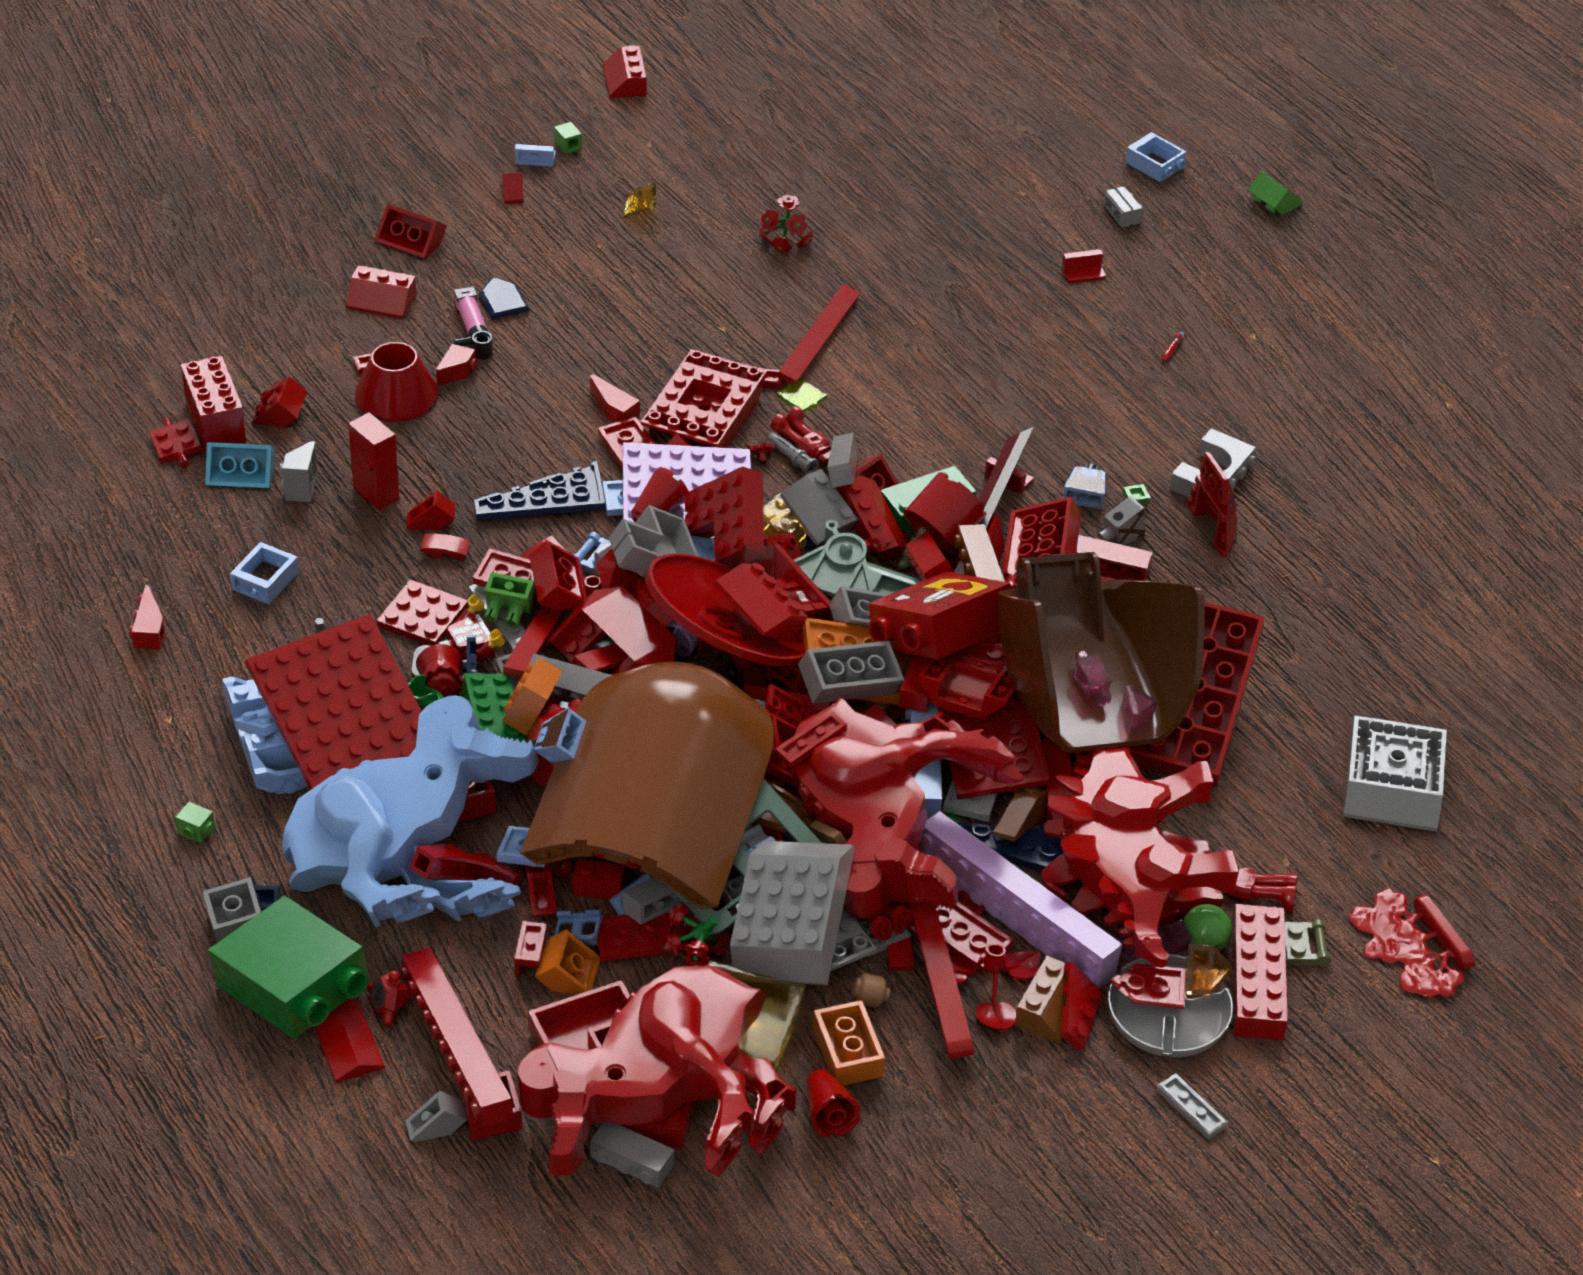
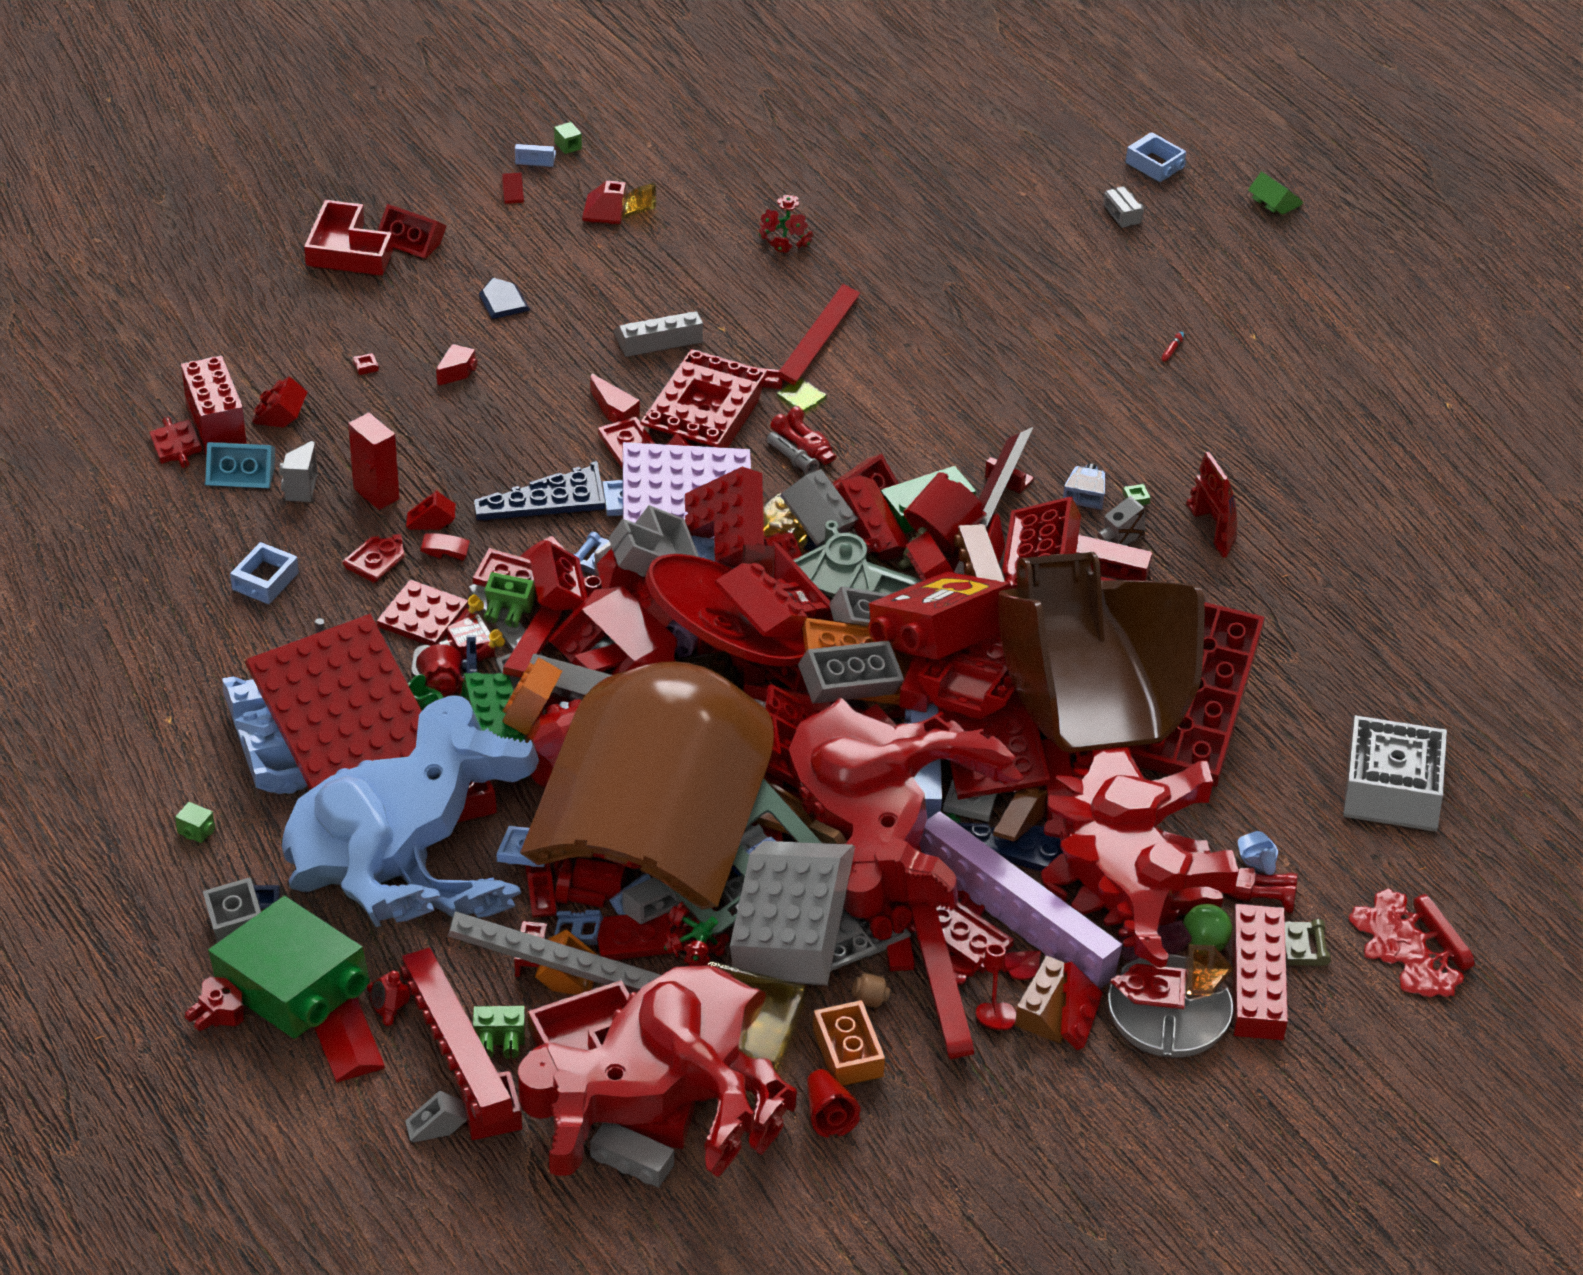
slope [129,585,165,650] -> none
red slope [346,265,416,319] -> none
red cone [355,342,438,422] -> none
red arch [409,843,521,885] -> none
black piece [454,287,493,360] -> none
light blue torso [533,708,586,762] -> none
red slope [603,45,647,98] -> none
red cone [631,467,689,522] -> none
red plant [748,442,775,463] -> none
red plate [776,711,847,768] -> none
light grey brick [828,432,858,488] -> none
red panel [1062,249,1106,283] -> none
clear pink piece [1073,650,1112,705] -> none
clear pink slope [1122,685,1157,733] -> none
light grey tile [1156,1073,1228,1140] -> none
light grey arch [1170,428,1256,498] -> none
none -> red hinge [184,976,244,1031]
none -> red piece [304,200,393,275]
none -> red tile [342,534,405,583]
none -> light grey plate [448,911,661,993]
none -> bright green brick [473,1006,525,1059]
none -> red piece [555,870,606,908]
none -> red slope [582,181,626,224]
none -> light grey slope [614,311,703,357]
none -> light blue hair [1238,831,1278,875]

